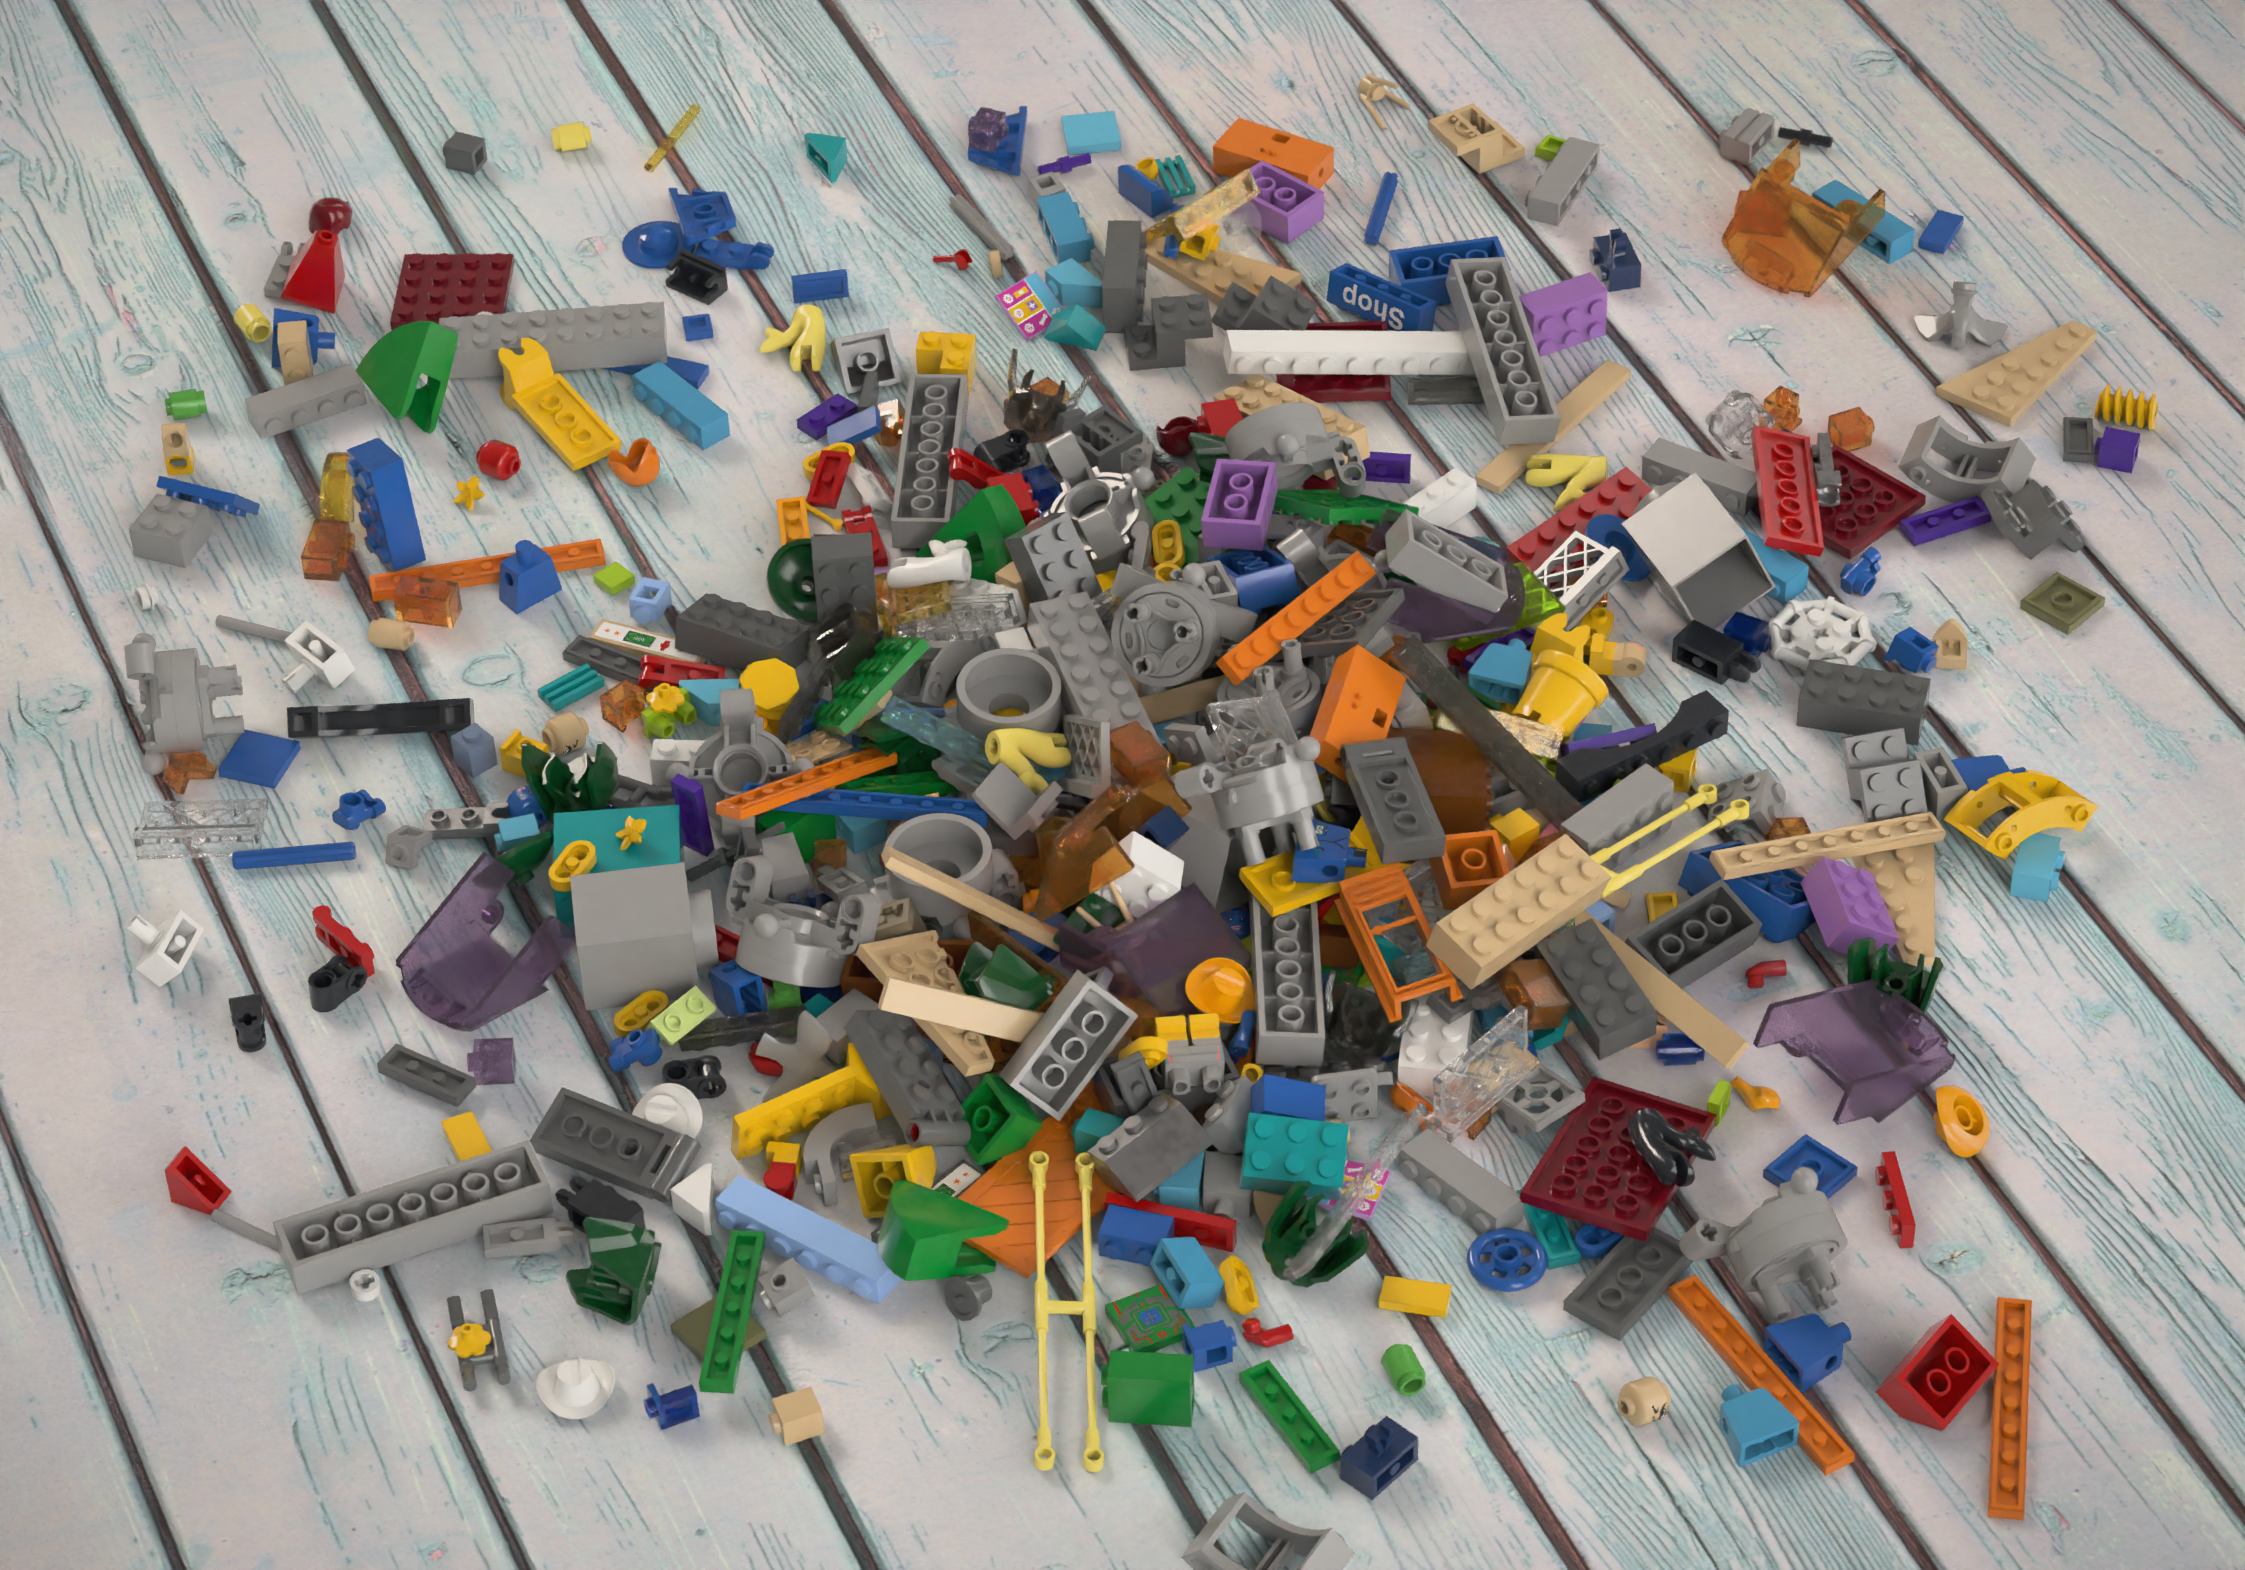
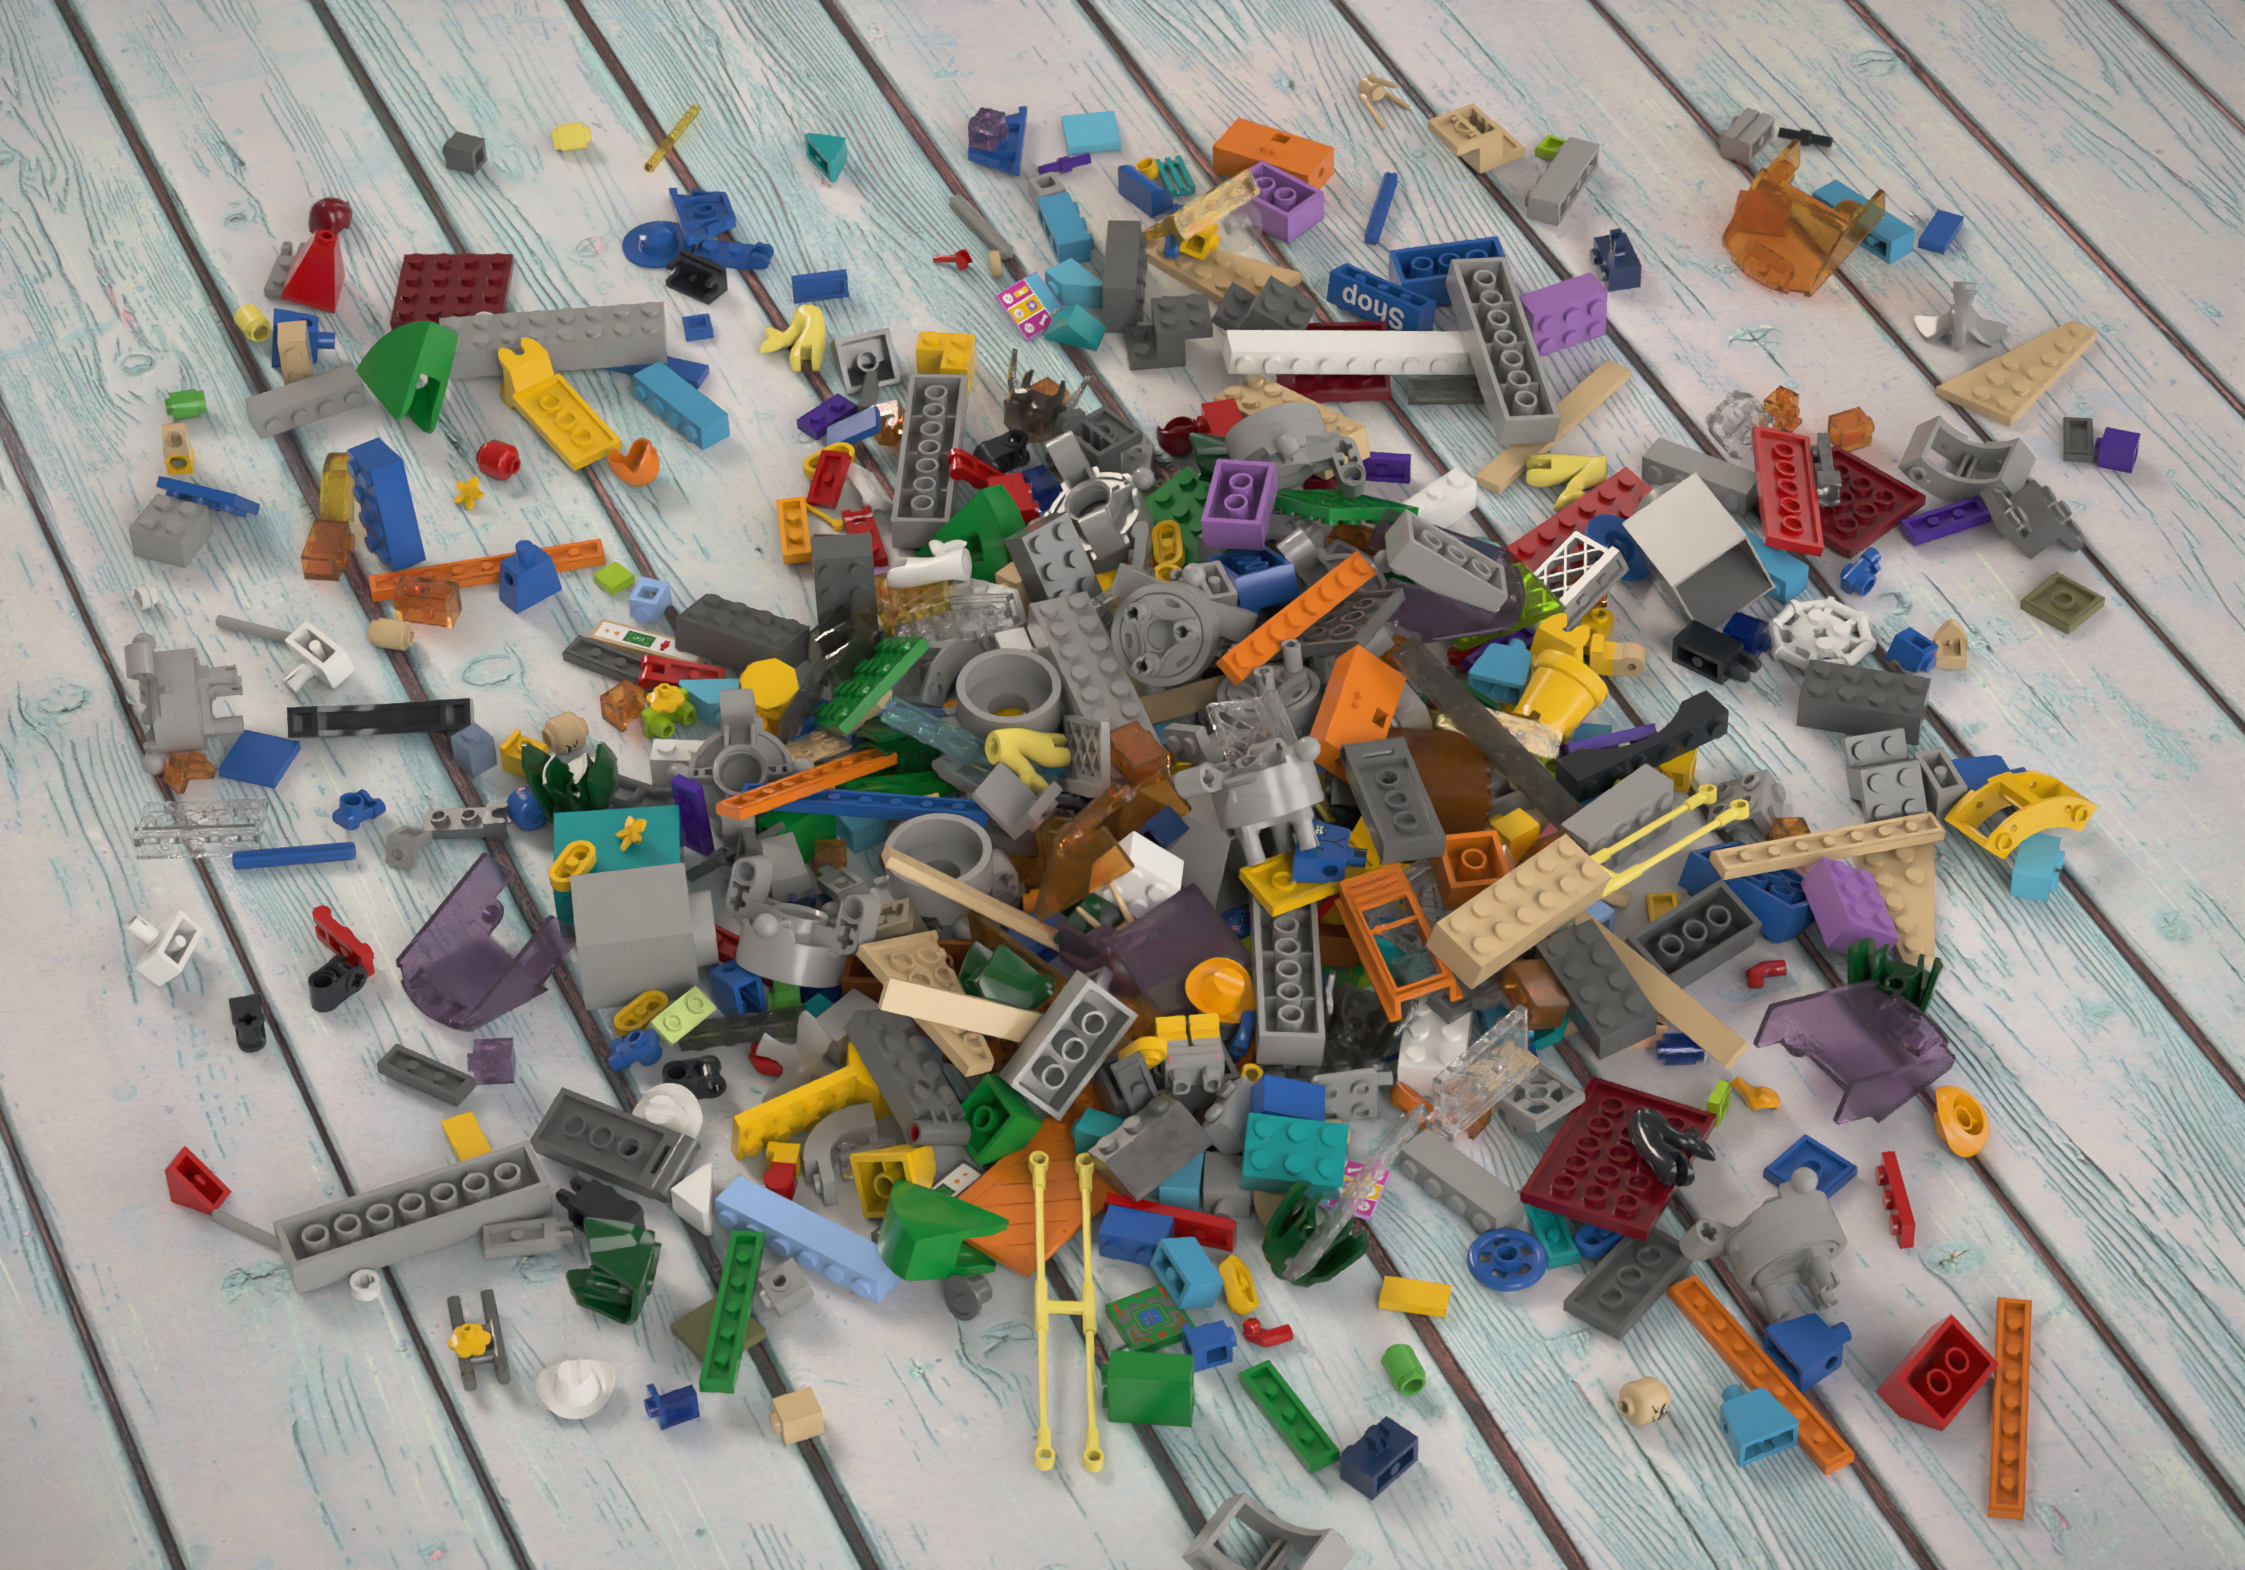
dark green dish [470,830,554,887] -> none
medium azure brick [494,813,540,853] -> none
teal tile [537,663,605,712] -> none
dark green dish [766,538,818,622] -> none
yellow piece [2094,384,2158,431] -> none

